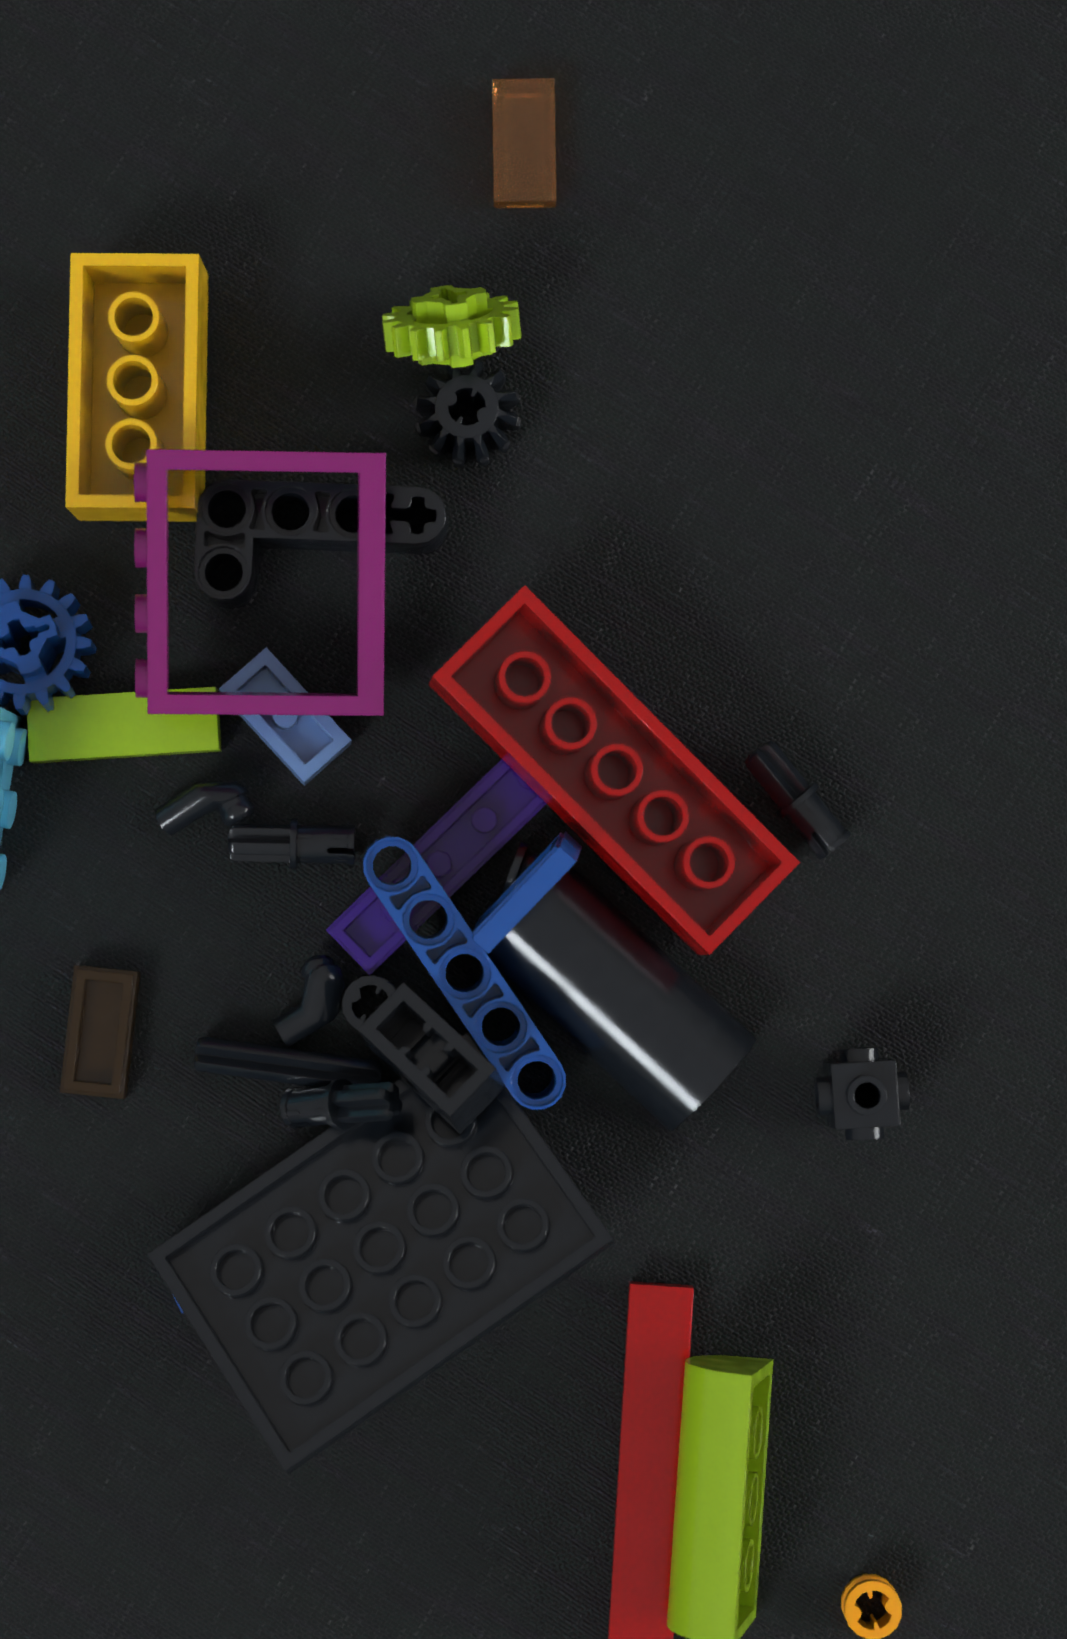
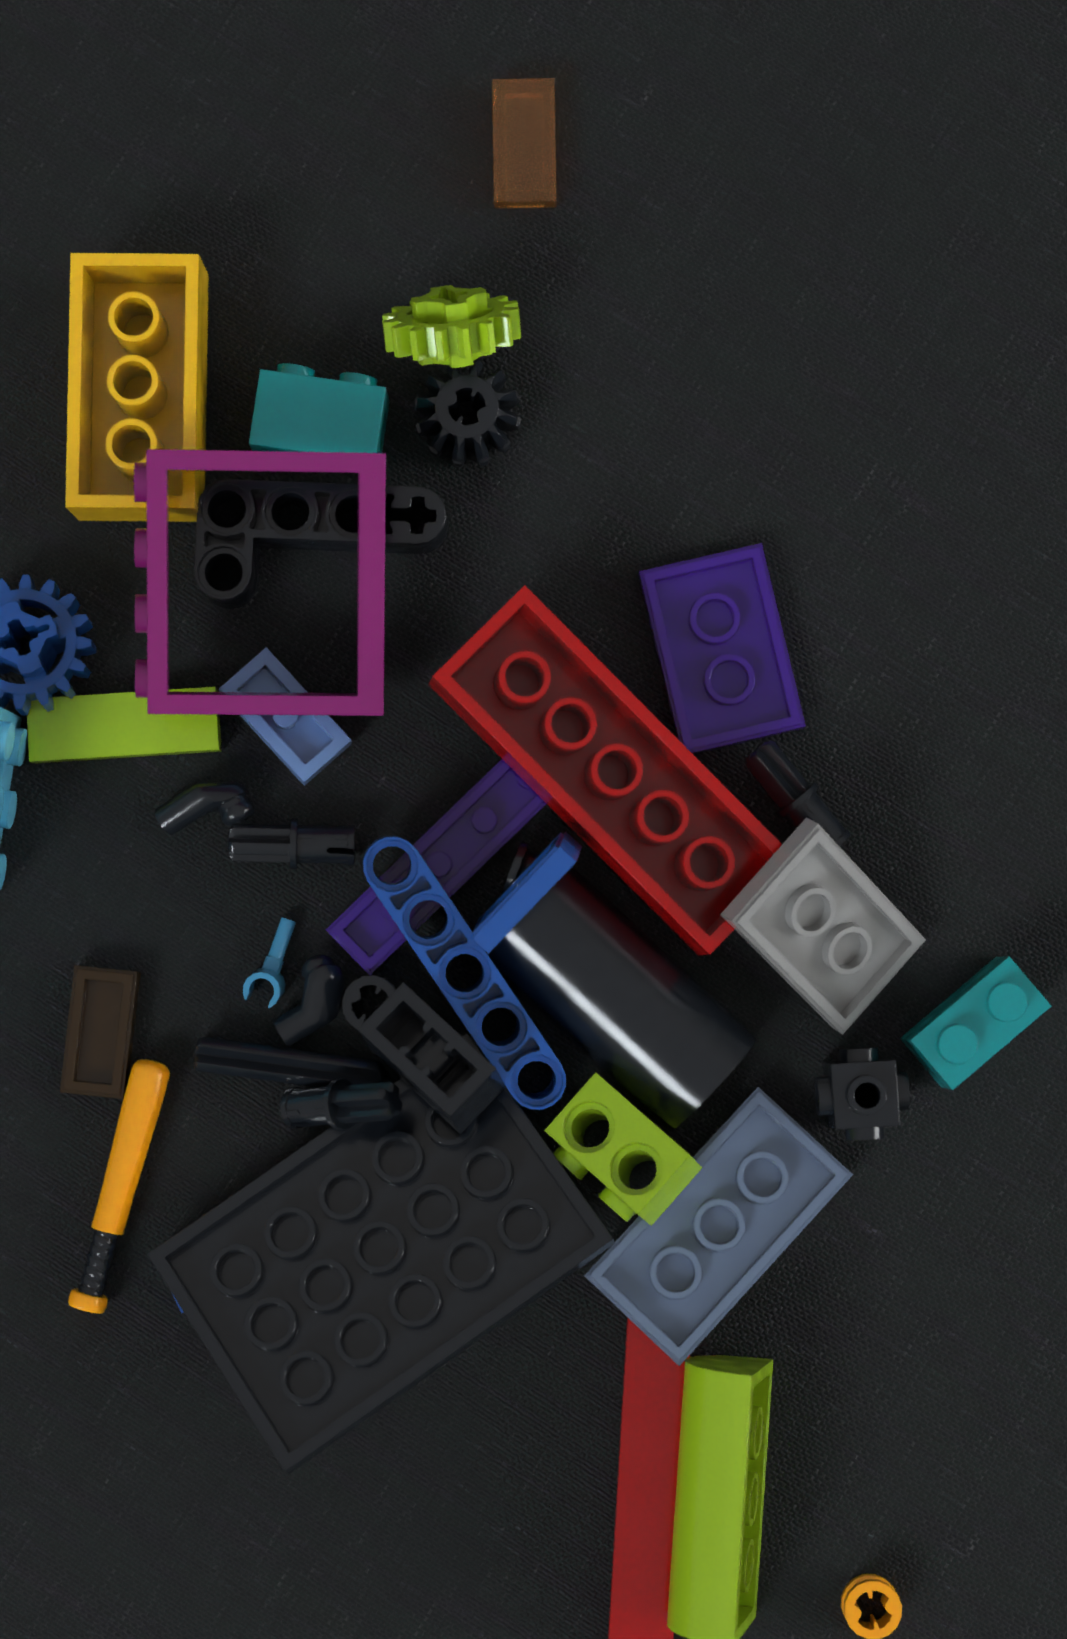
none -> light orange piece [68,1059,170,1314]
none -> dark azure hand [243,917,296,1008]
none -> teal brick [249,363,390,453]
none -> lime brick [544,1072,702,1226]
none -> sand blue tile [584,1087,853,1366]
none -> dark purple tile [638,543,806,754]
none -> light grey tile [720,817,926,1035]
none -> teal brick [900,956,1051,1090]

